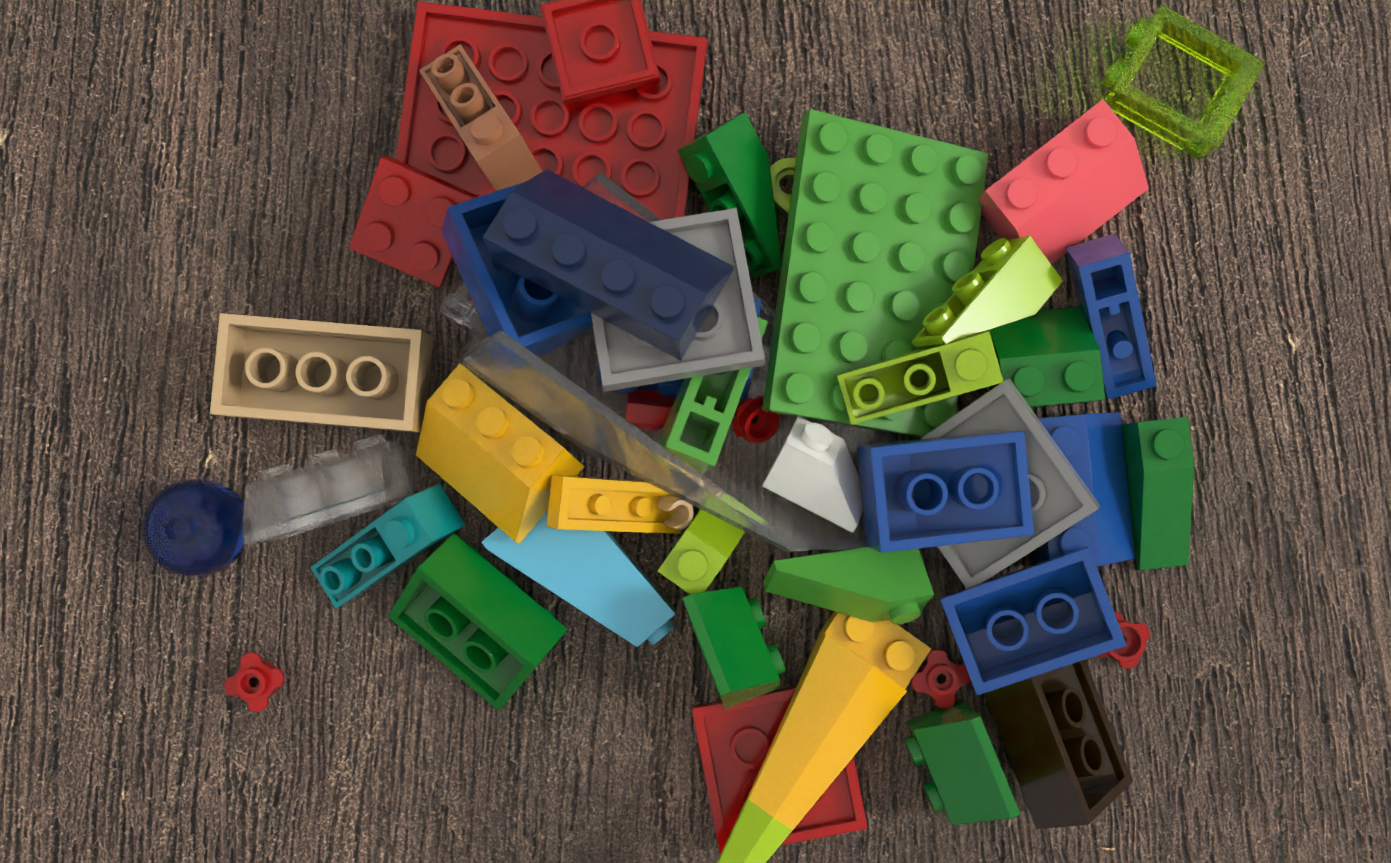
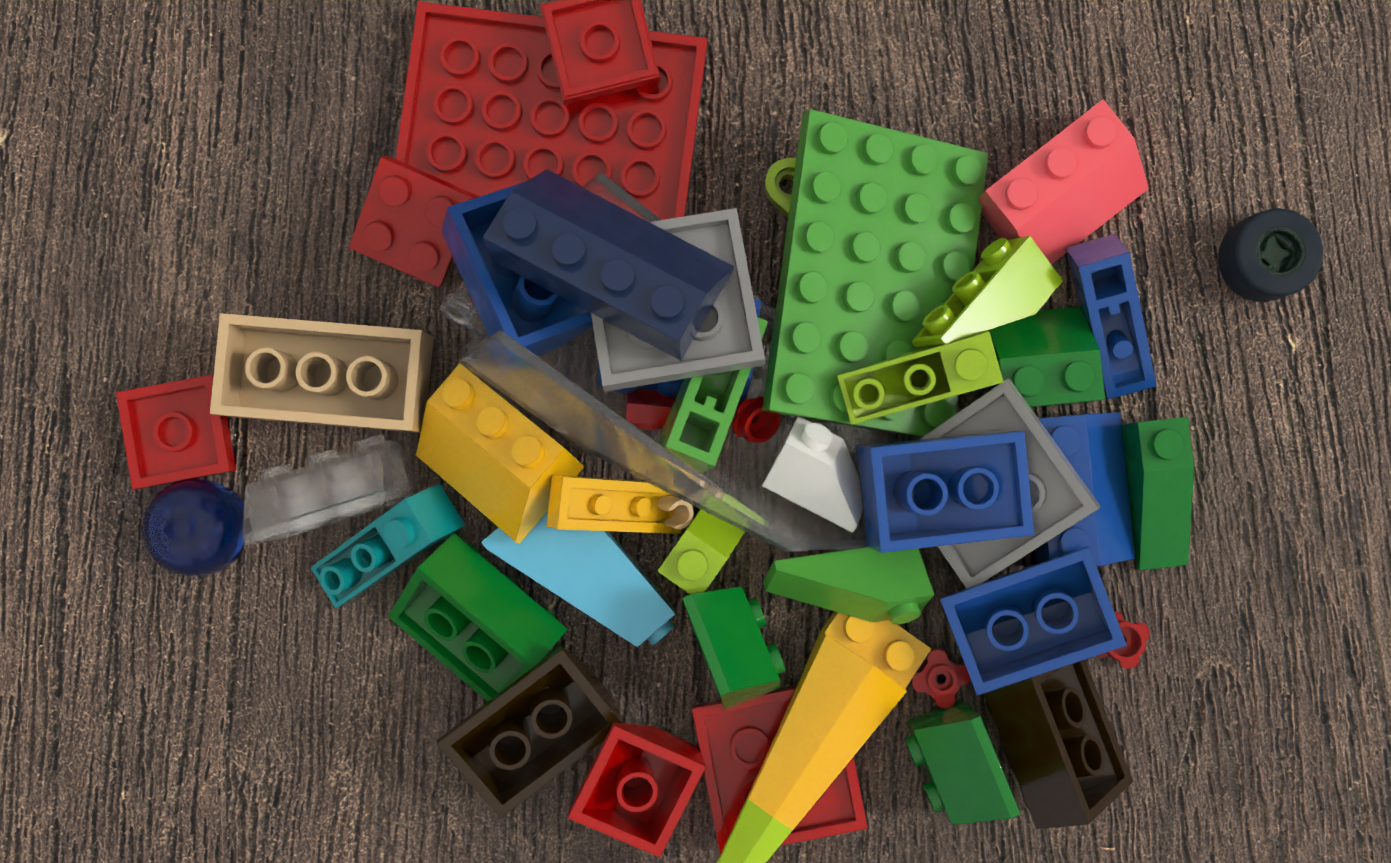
red plate [224,652,285,712] -> none
nougat slope [419,44,543,191] -> none
green slope [677,112,782,279] -> none
clear neon green window [1100,4,1266,160] -> none
none -> red plate [116,374,236,489]
none -> dark brown slope [436,646,623,819]
none -> red slope [567,722,706,857]
none -> black wheel [1218,208,1324,302]

